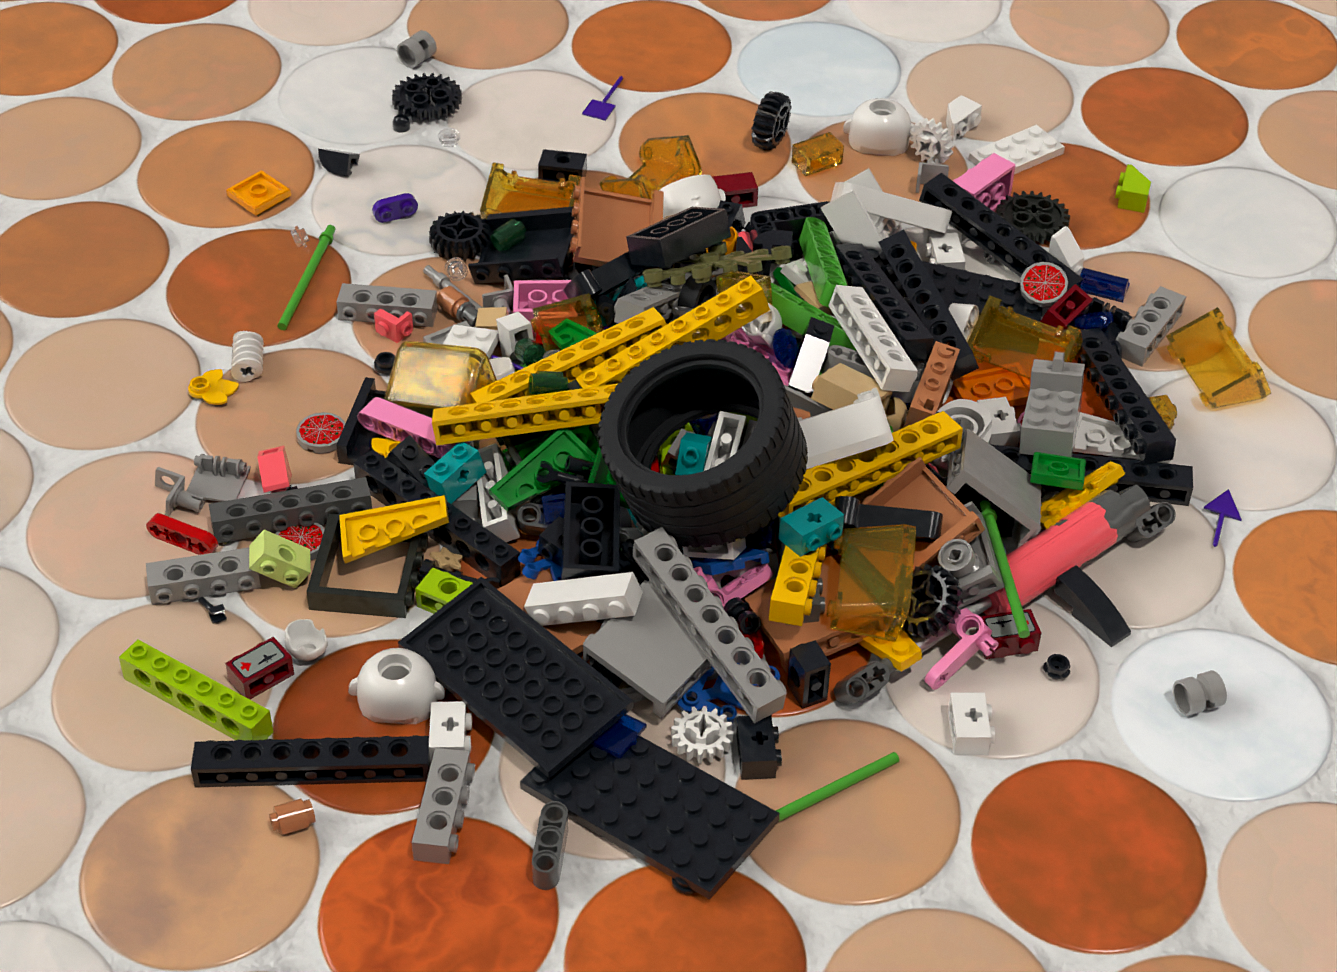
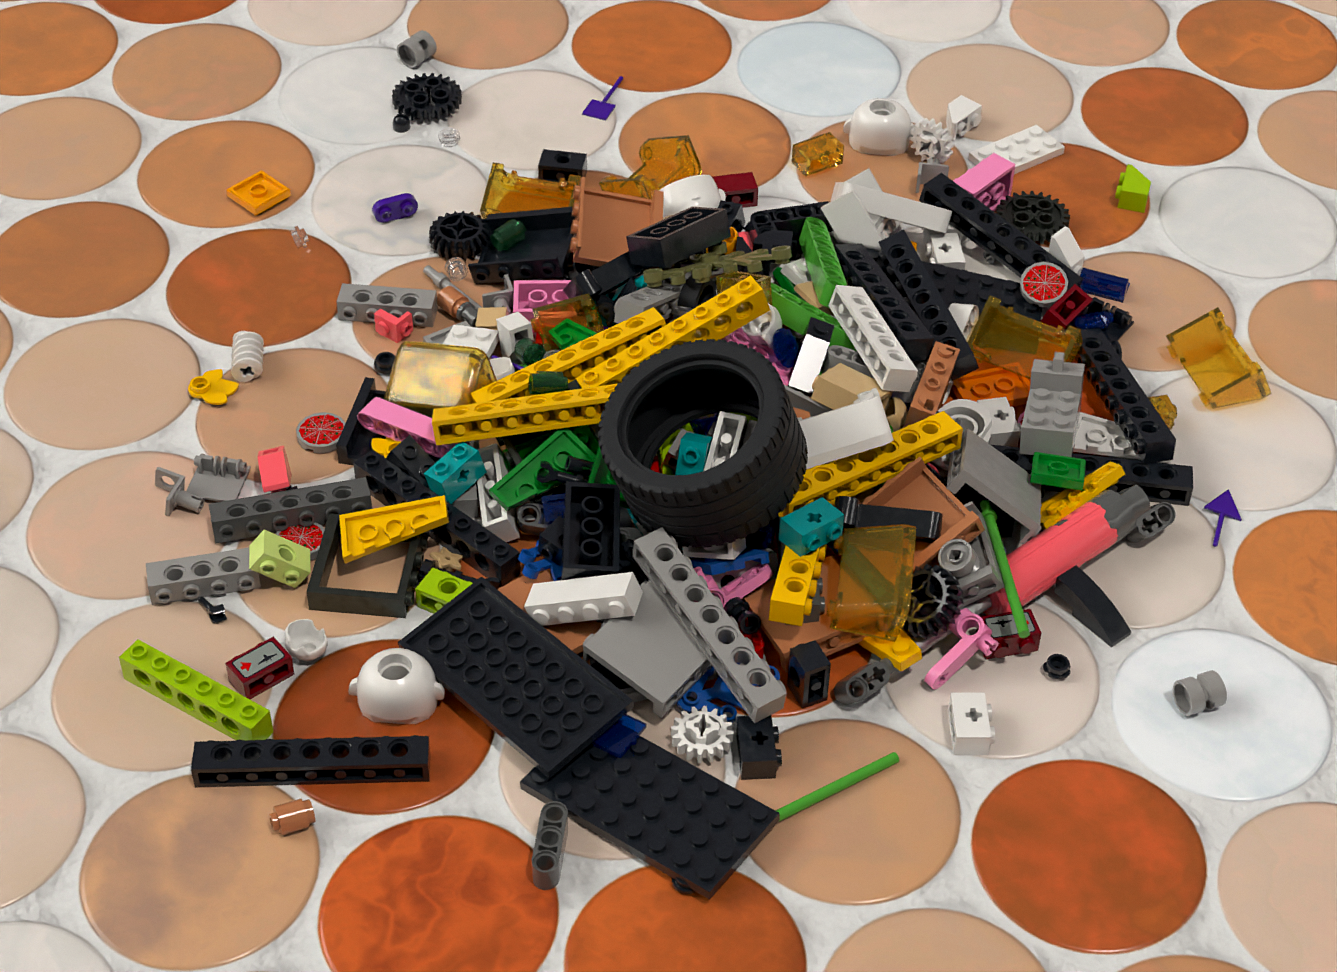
red beam [146,513,218,555] -> none
bright green bar [277,225,336,330] -> none
black brick [318,149,360,176] -> none
light grey brick [412,748,475,864] -> none
white brick [429,702,472,765] -> none
black gear [751,91,792,150] -> none
light grey brick [1116,286,1186,366] -> none

